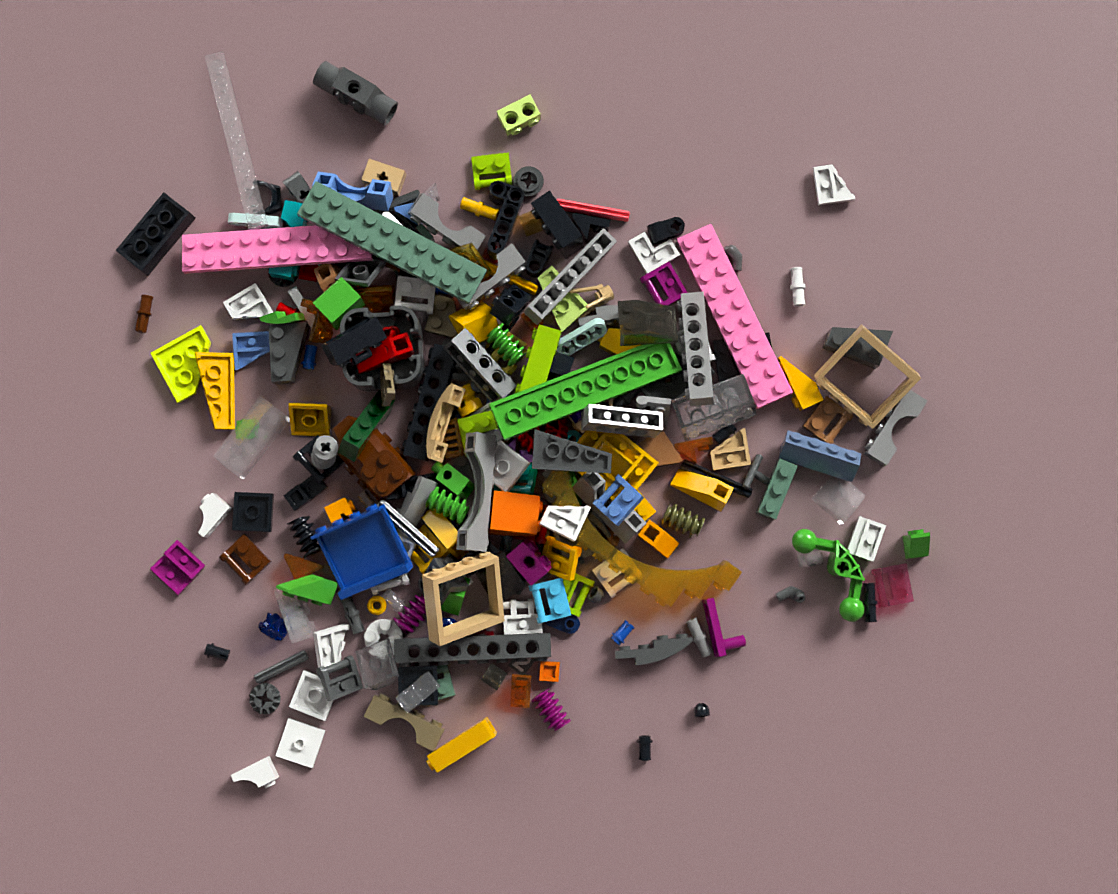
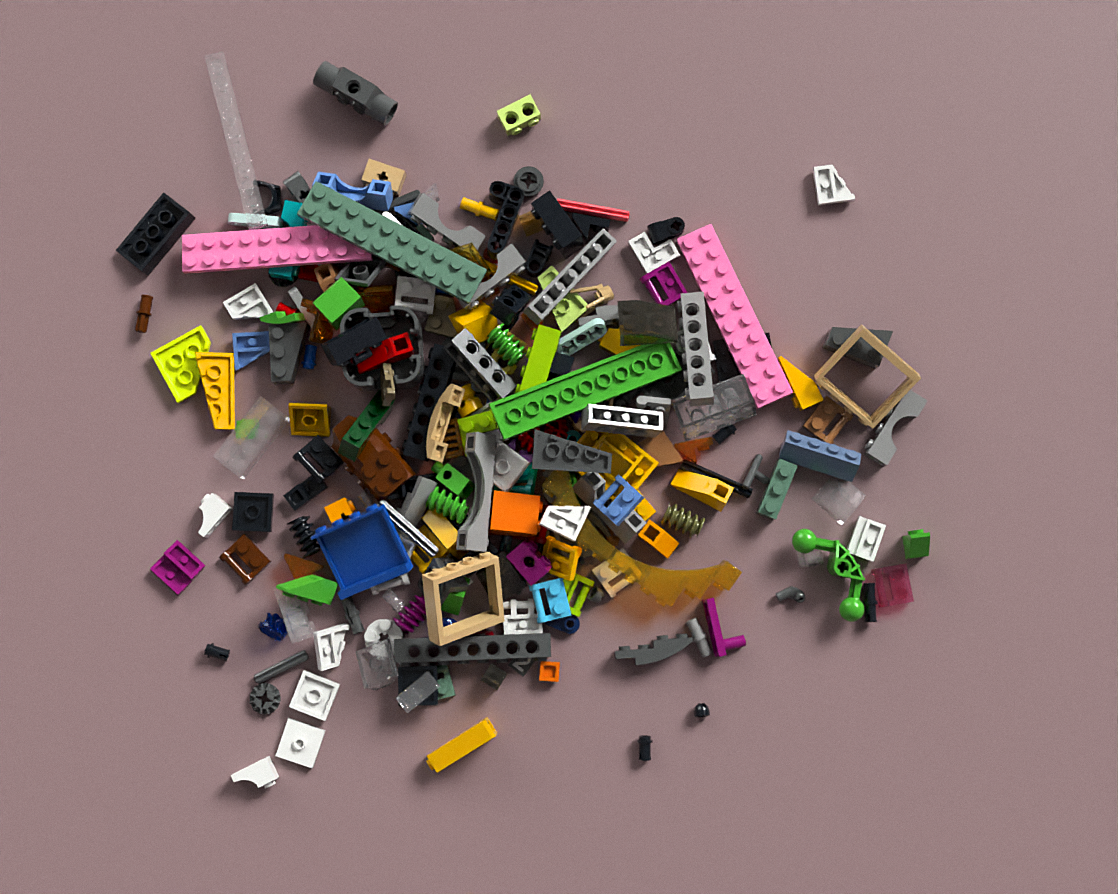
light grey piece [311,435,338,469] -> none
dark grey plate [316,655,363,701] -> none
dark tan arch [364,693,445,752] -> none
yellow plate [367,596,387,615] -> none
red pin [383,325,400,339] -> none
lime plate [471,152,512,190] -> none
clear orange slope [510,674,532,708] -> none
magenta piece [531,687,571,731] -> none
blue pin [611,620,634,646] -> none
tan wing [710,428,751,471] -> none
dark grey arm [724,245,742,272] -> none
white pin [790,267,805,307] -> none

